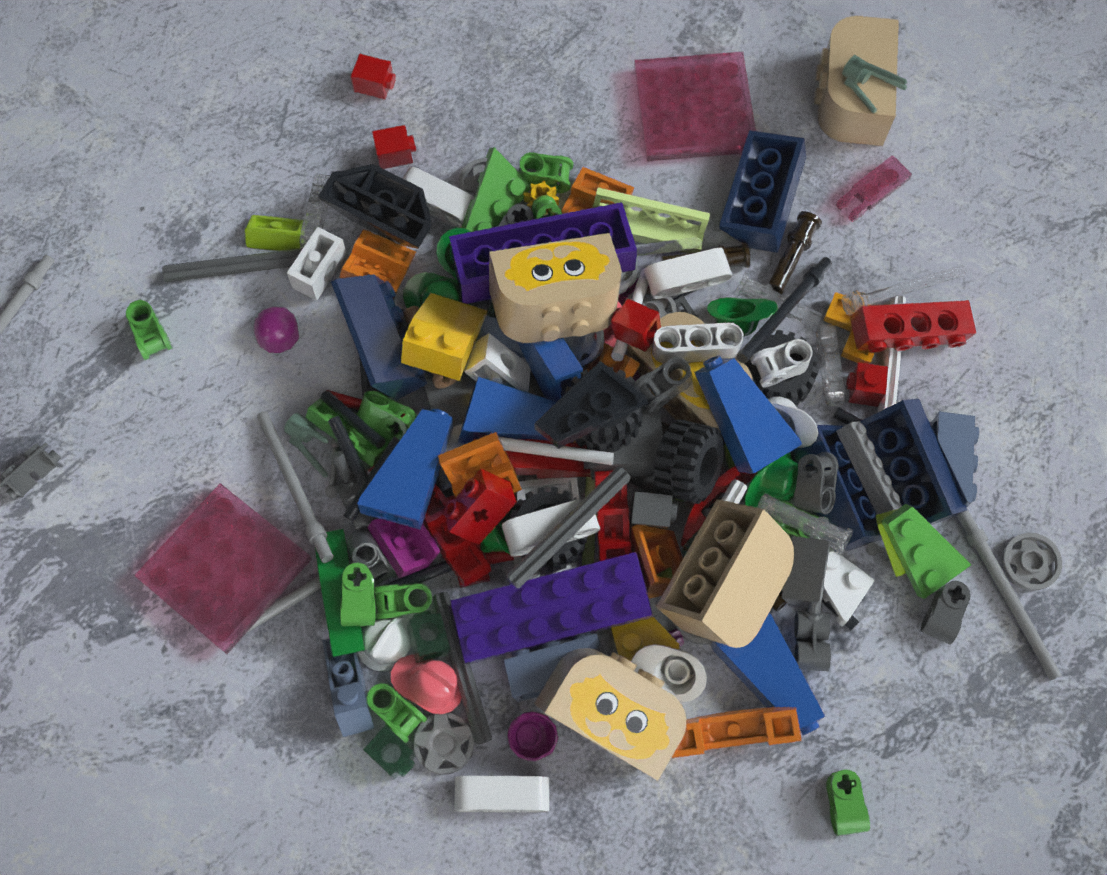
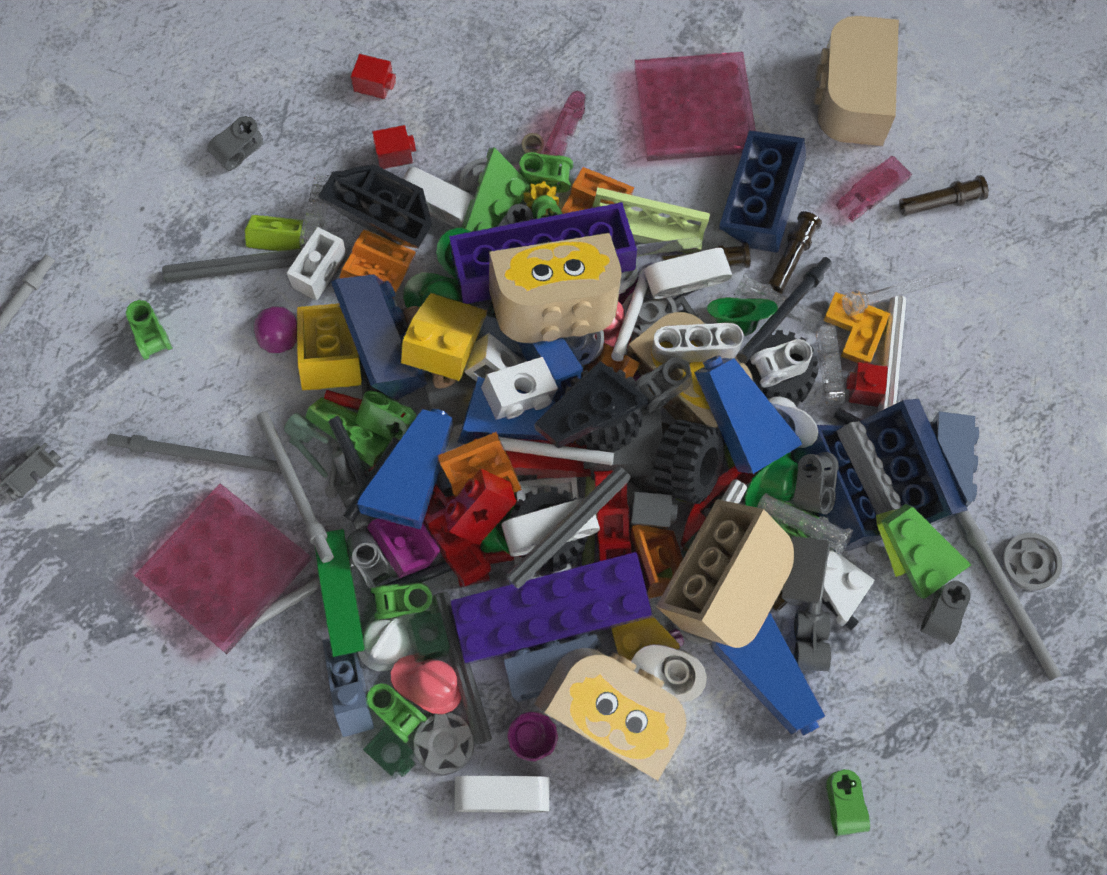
black bar [320,390,386,449] -> none
bright green piece [340,563,376,626] -> none
red brick [611,299,661,352] -> none
orange slope [672,707,802,758] -> none
sand green plant [842,55,907,113] -> none
red brick [850,300,977,353] -> none
none -> dark grey bar [107,433,282,474]
none -> dark grey piece [207,116,263,171]
none -> yellow slope [297,303,362,391]
none -> white brick [481,357,558,420]
none -> dark tan hinge [522,133,544,154]
none -> clear pink hinge [544,90,586,156]
none -> dark brown pin [899,175,989,217]

